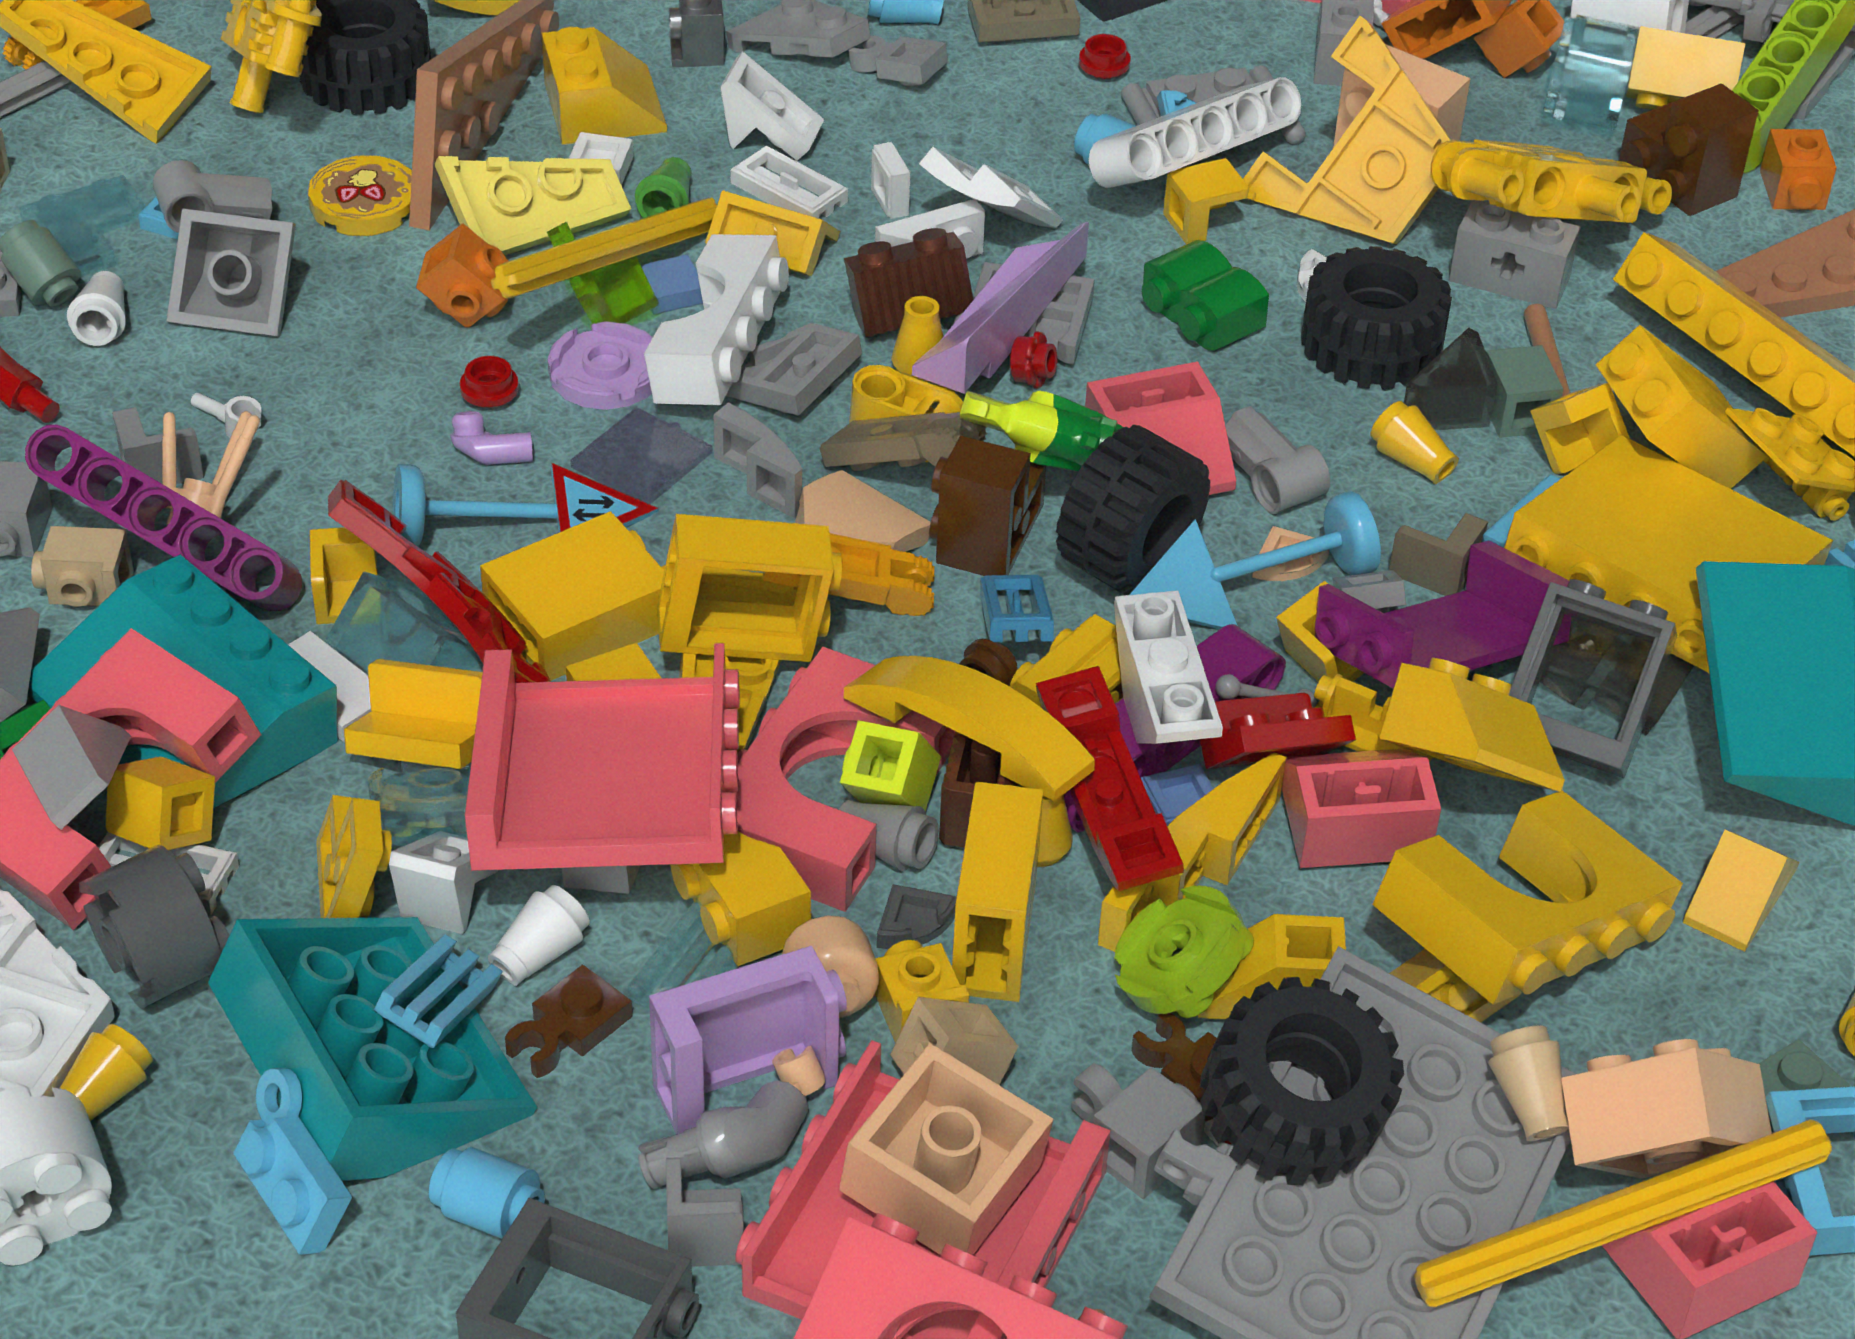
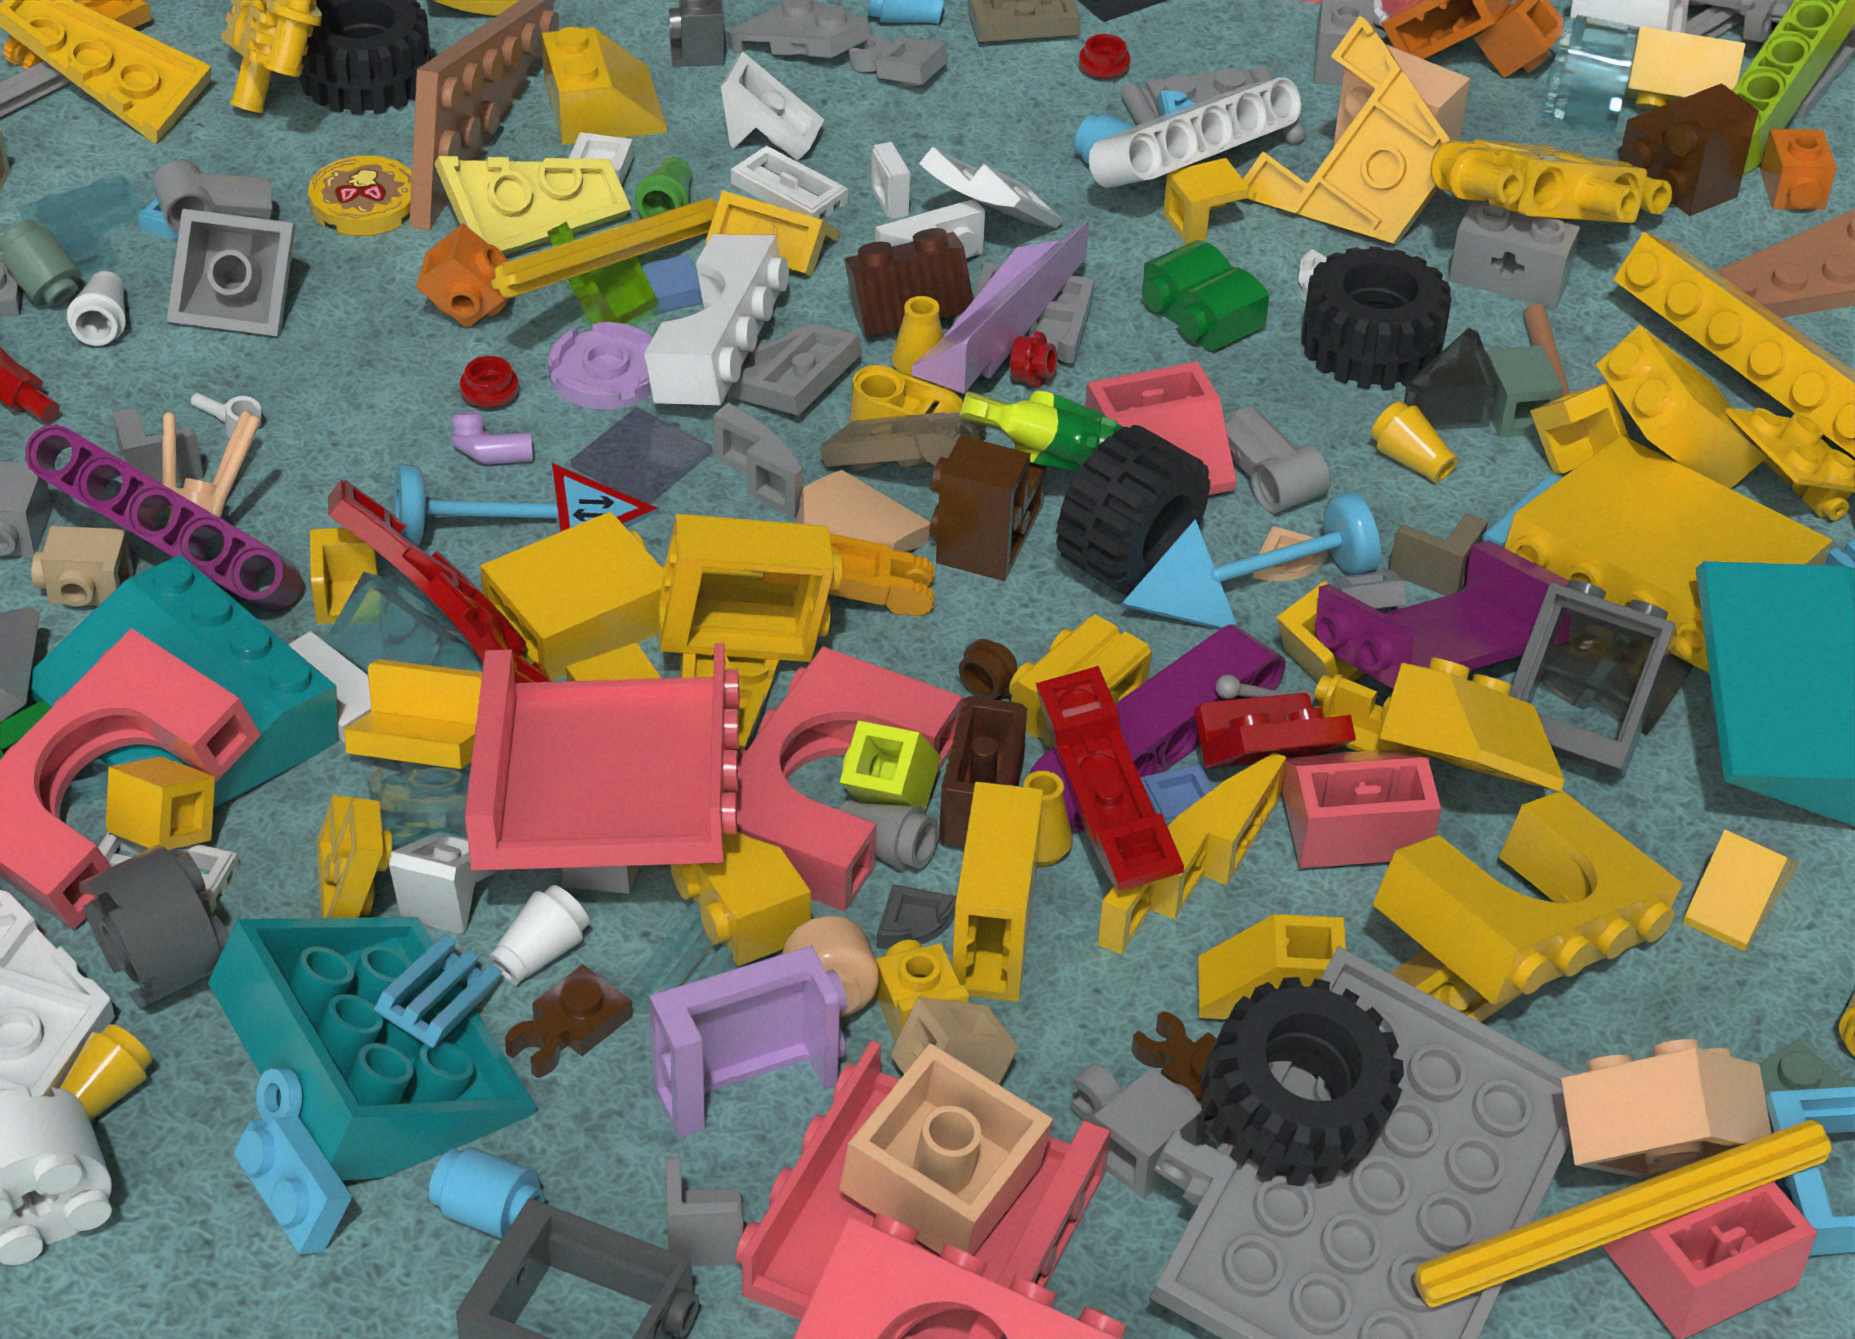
light grey slope [12,705,131,830] -> none
light grey arm [638,1046,825,1189] -> none
yellow slope [843,656,1095,802] -> none
dark azure tile [980,575,1054,642] -> none
white slope [1114,590,1223,744] -> none
lime plate [1114,885,1254,1018] -> none
tan cone [1488,1026,1569,1141] -> none

